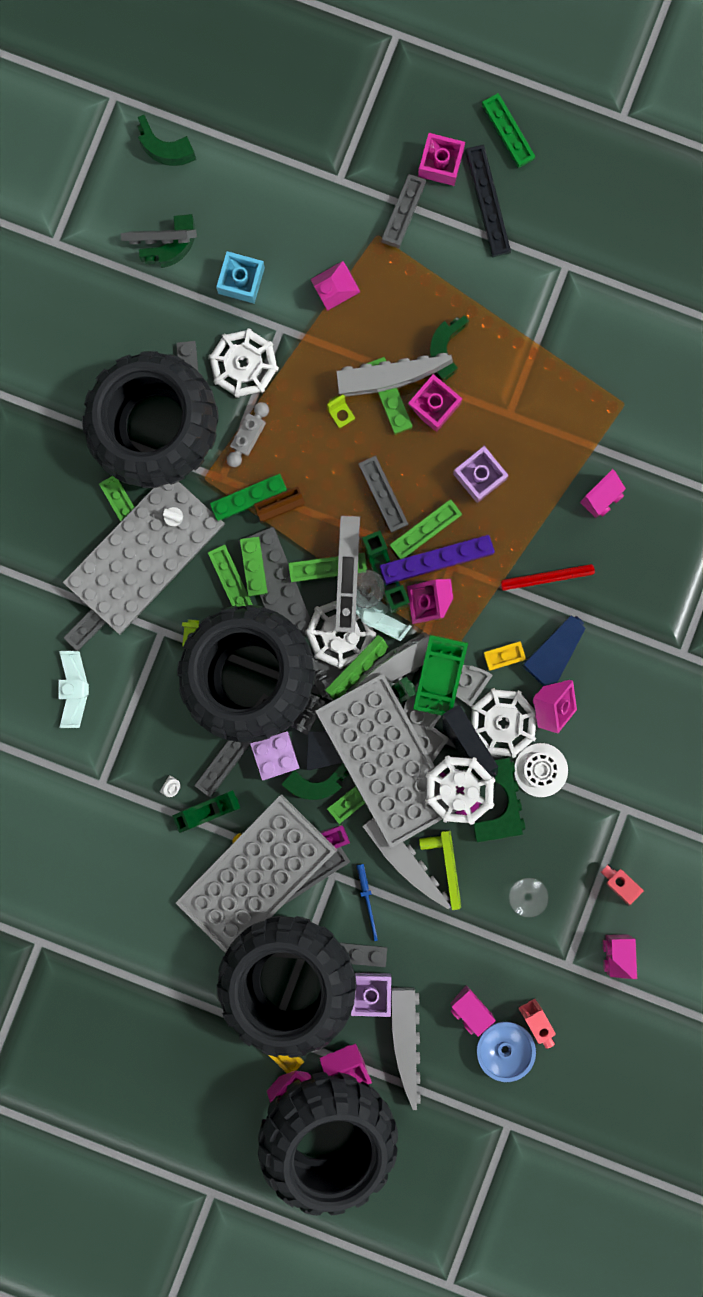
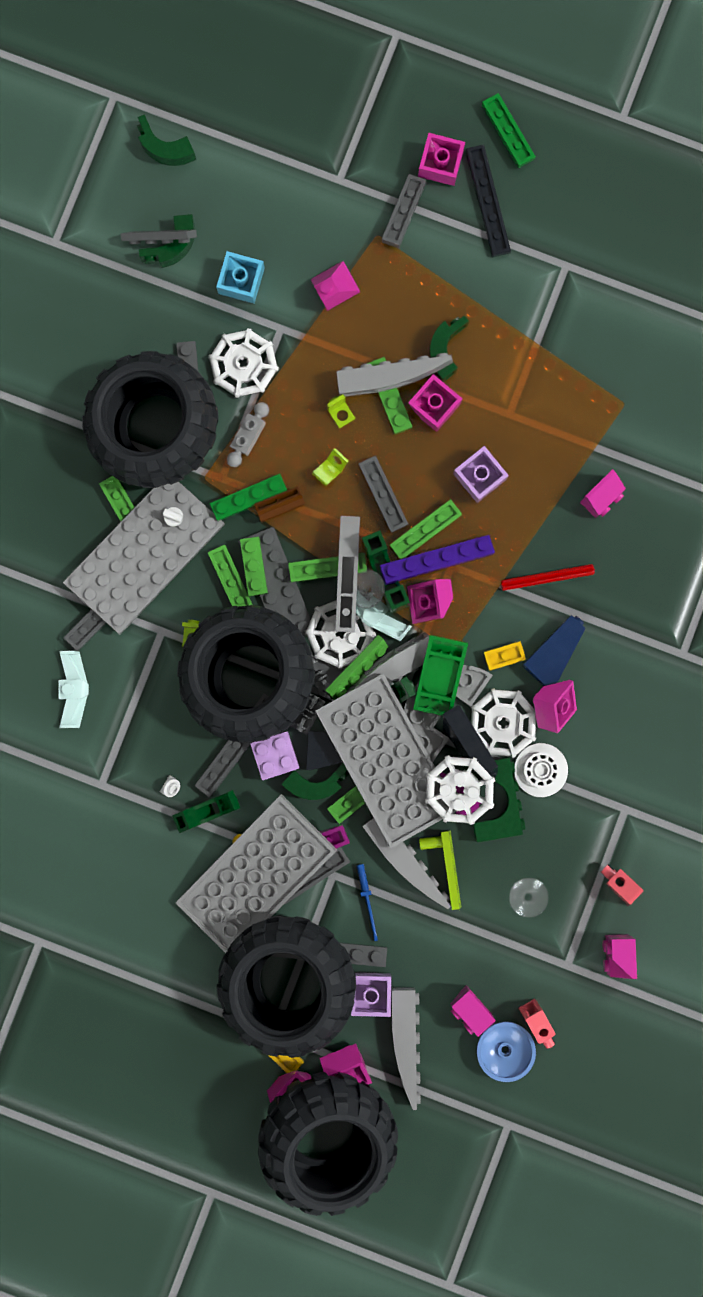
none -> lime bracket [312,448,349,486]

